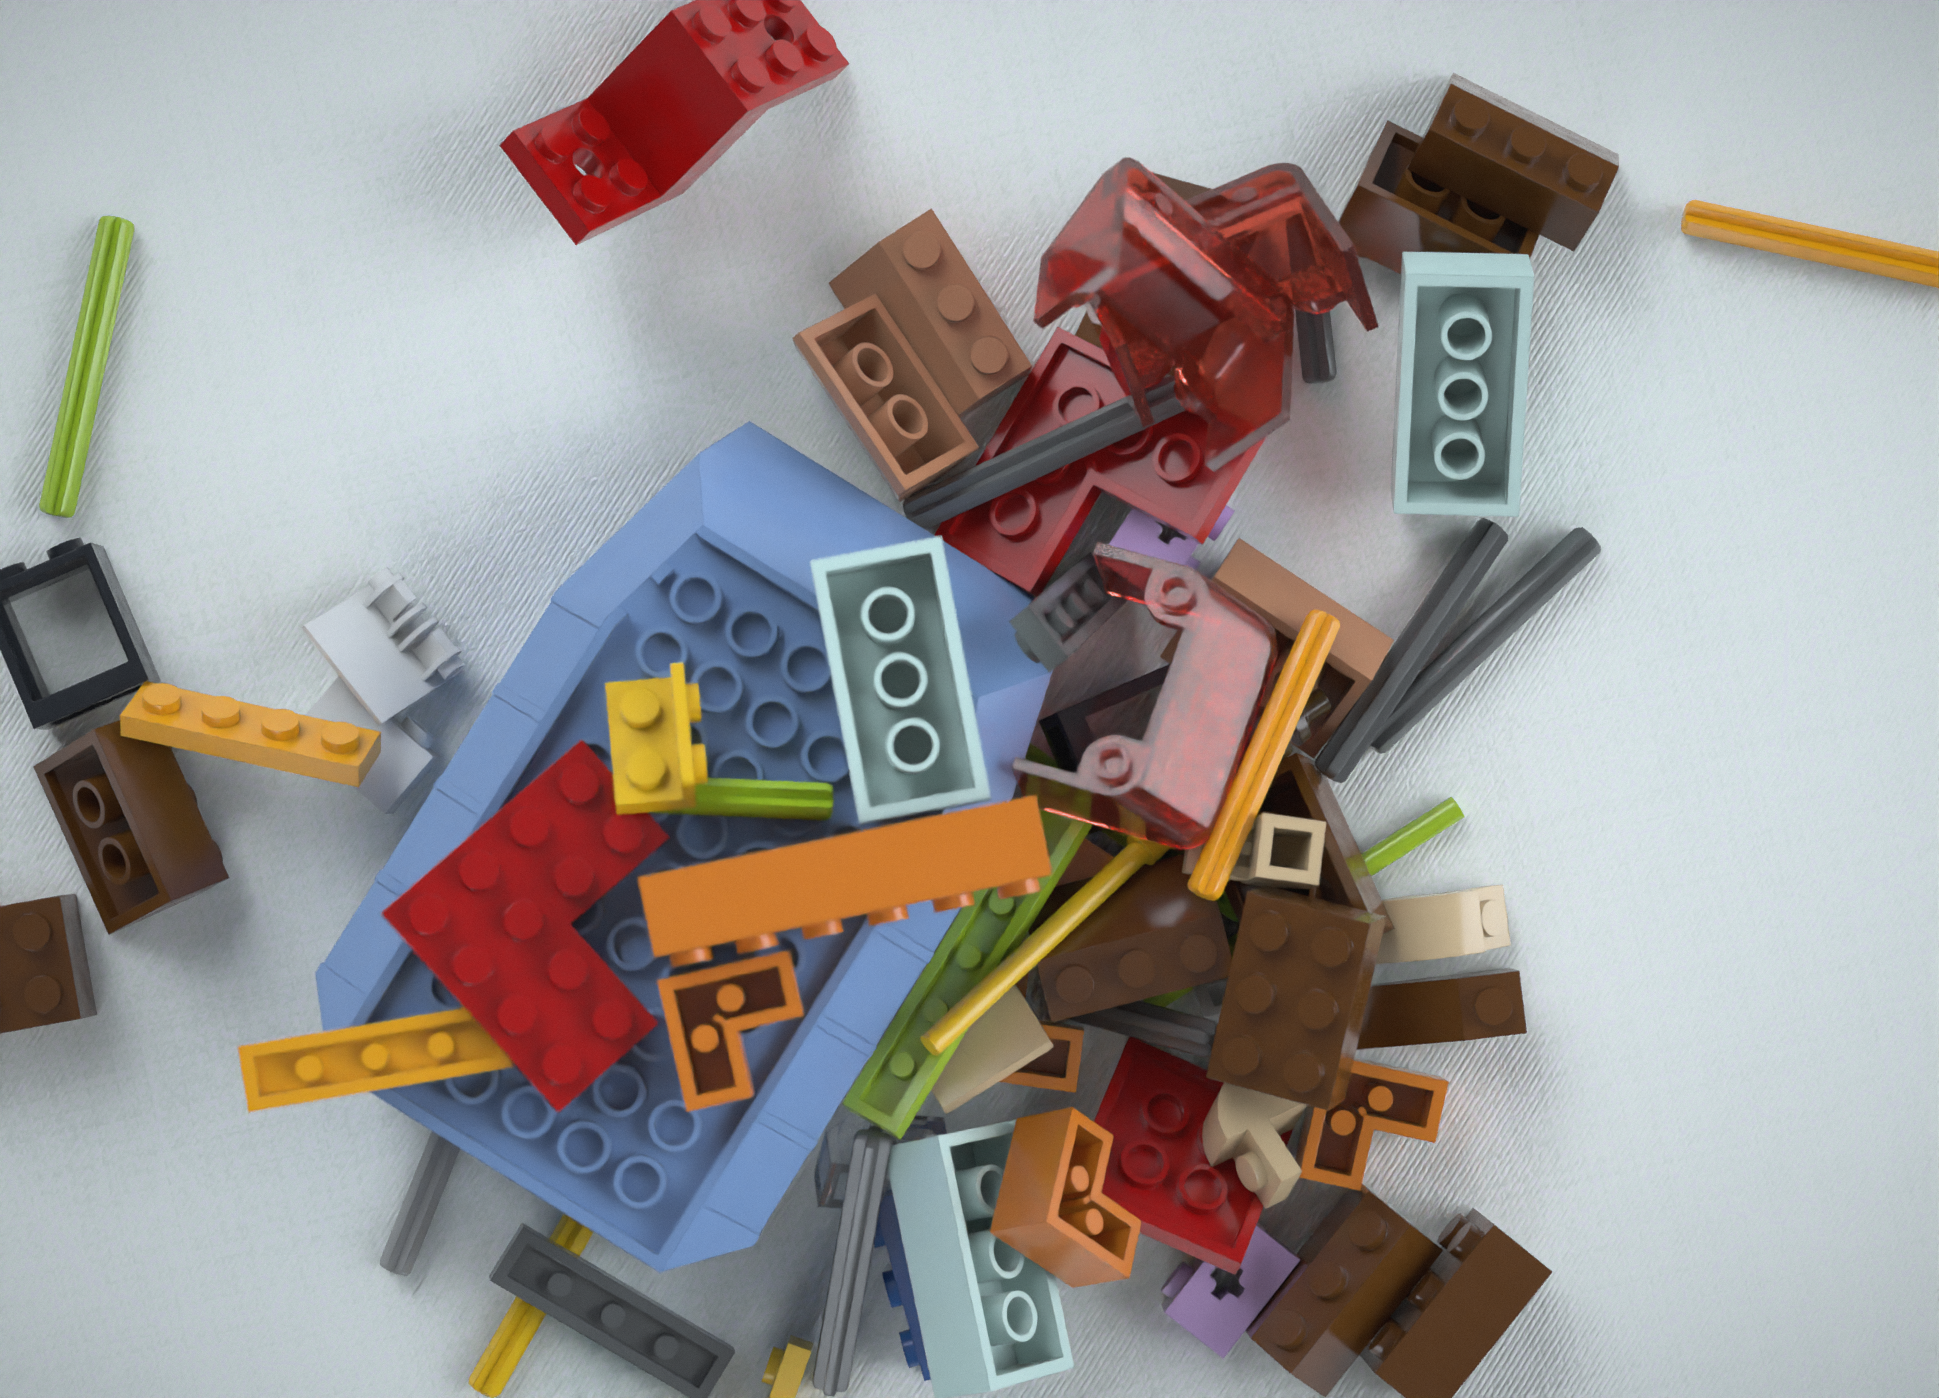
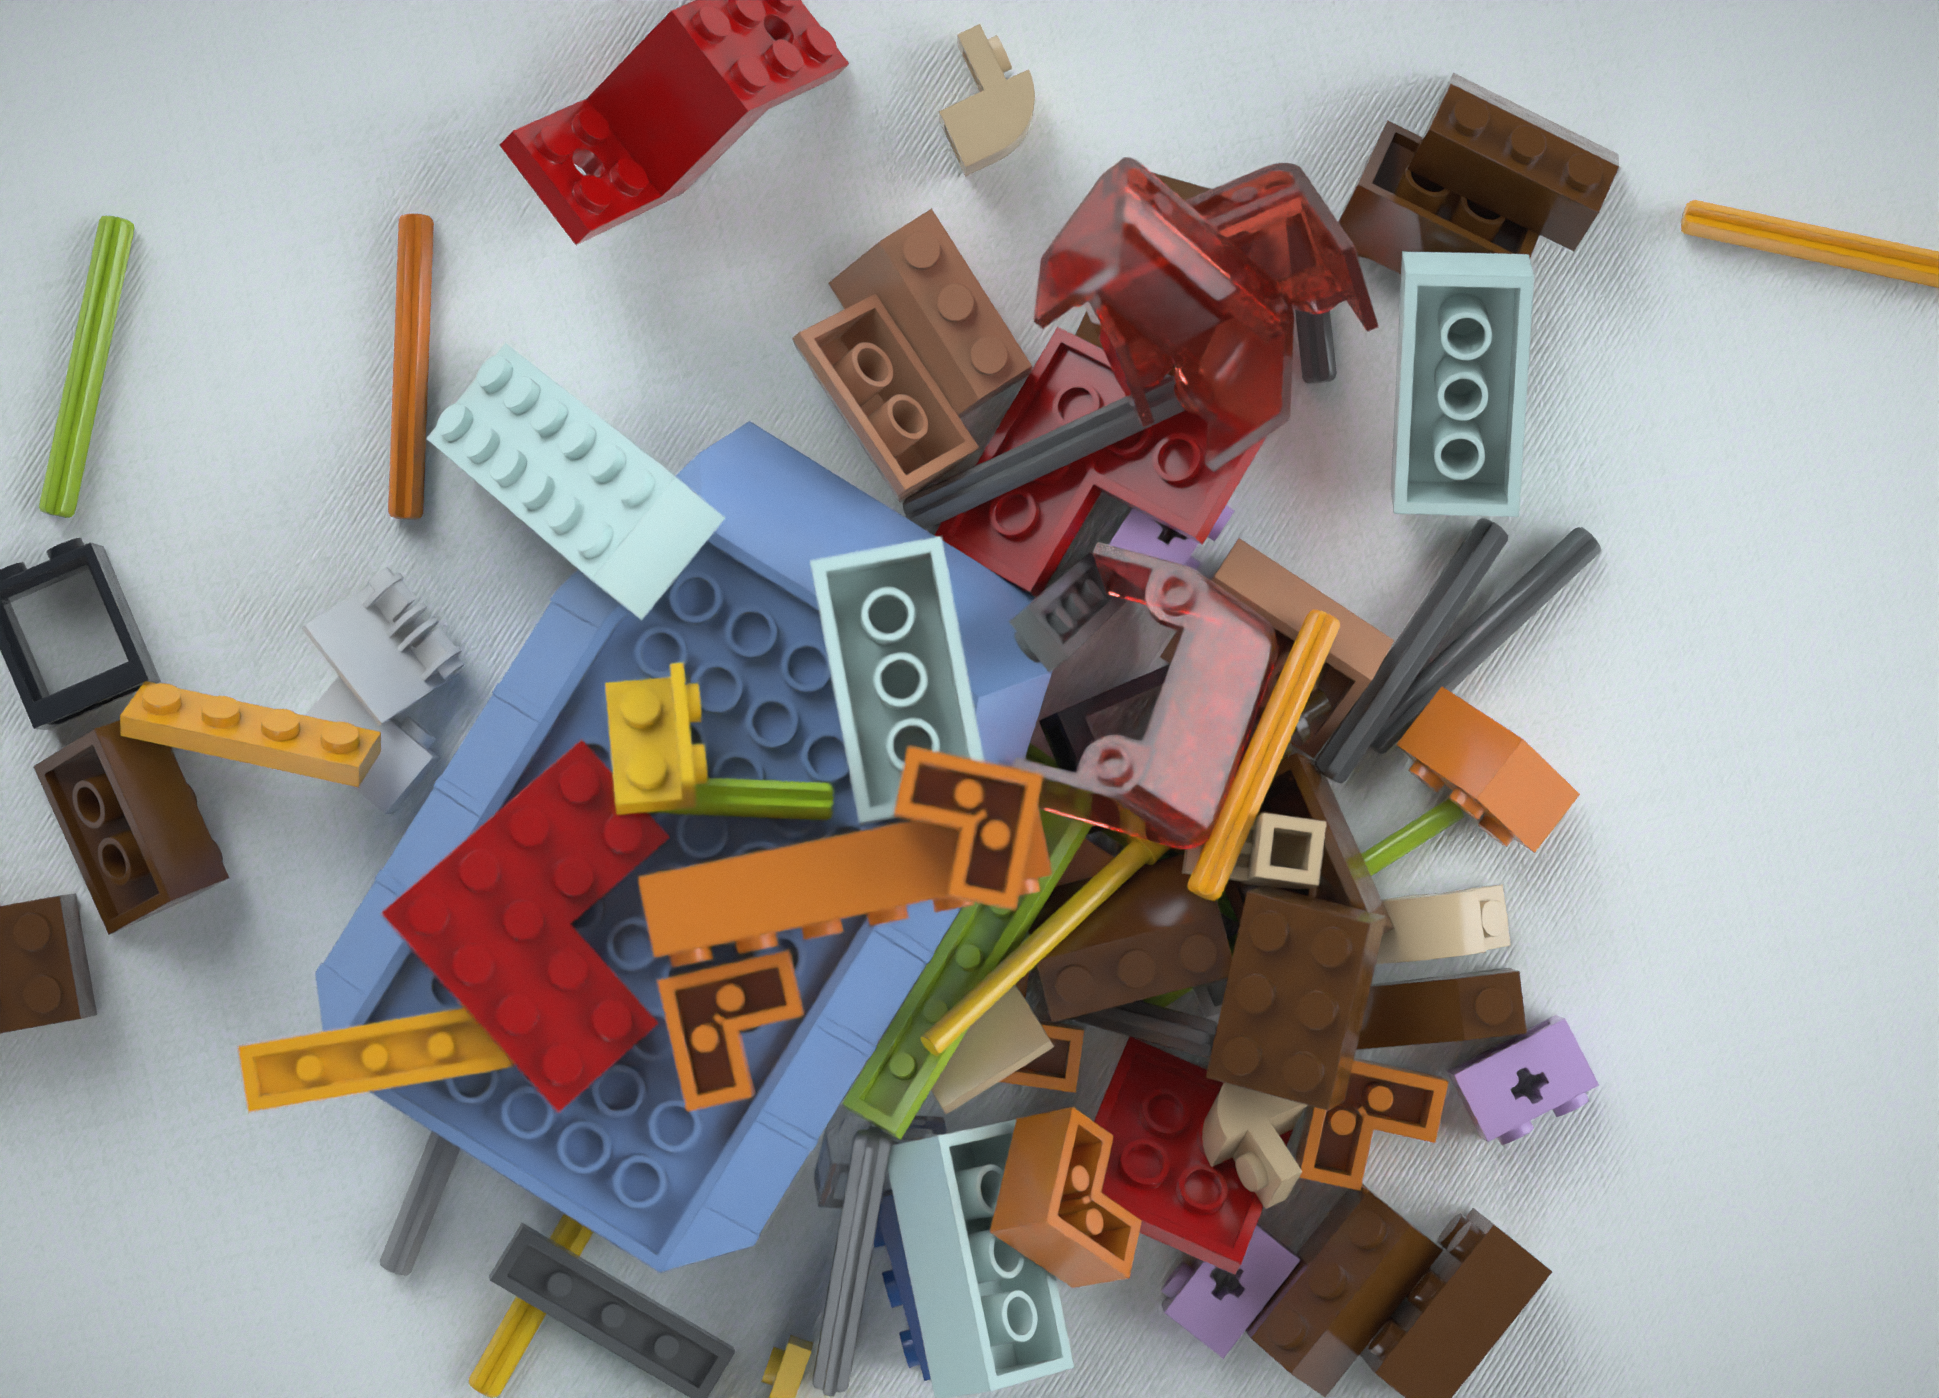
none -> orange axle [388,213,434,520]
none -> light aqua brick [426,343,725,620]
none -> orange brick [893,746,1043,910]
none -> tan brick [939,24,1035,177]
none -> orange brick [1396,686,1580,853]
none -> lavender brick [1447,1015,1599,1145]

